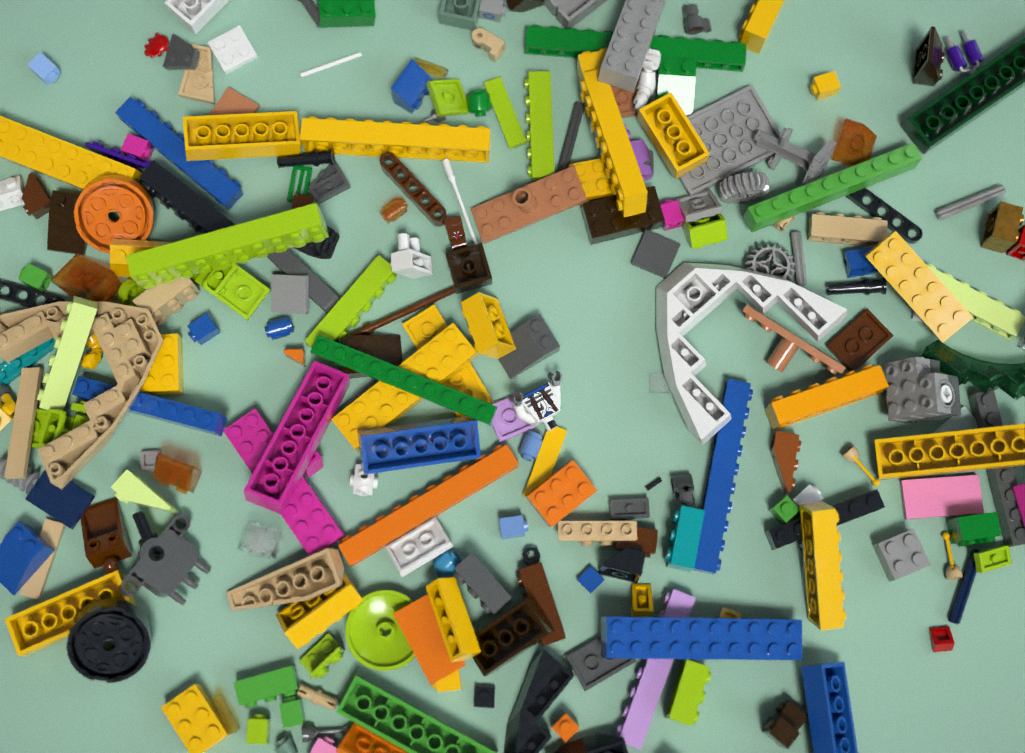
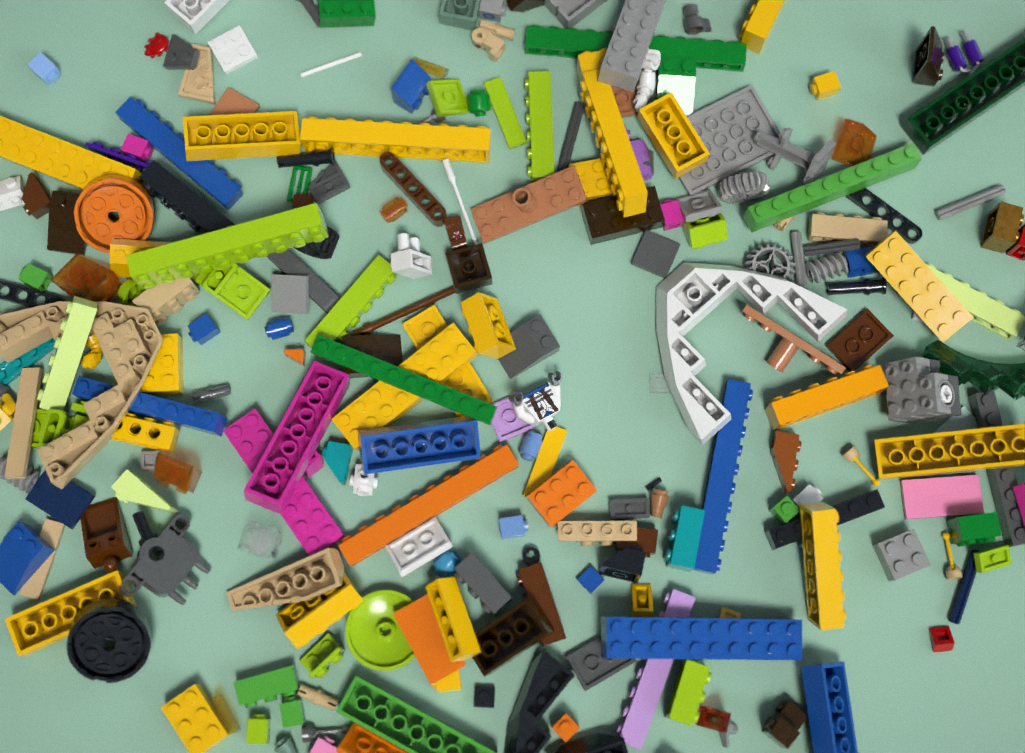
dark grey piece [671,474,695,507] -> none
none -> yellow brick [111,413,180,453]
none -> dark grey axle [191,384,231,405]
none -> teal slope [322,441,353,486]
none -> tan axle [479,20,515,41]
none -> medium nougat cone [650,489,670,518]
none -> clear red piece [696,705,738,748]
none -> dark grey axle [803,239,860,256]
none -> light grey piece [805,252,848,283]

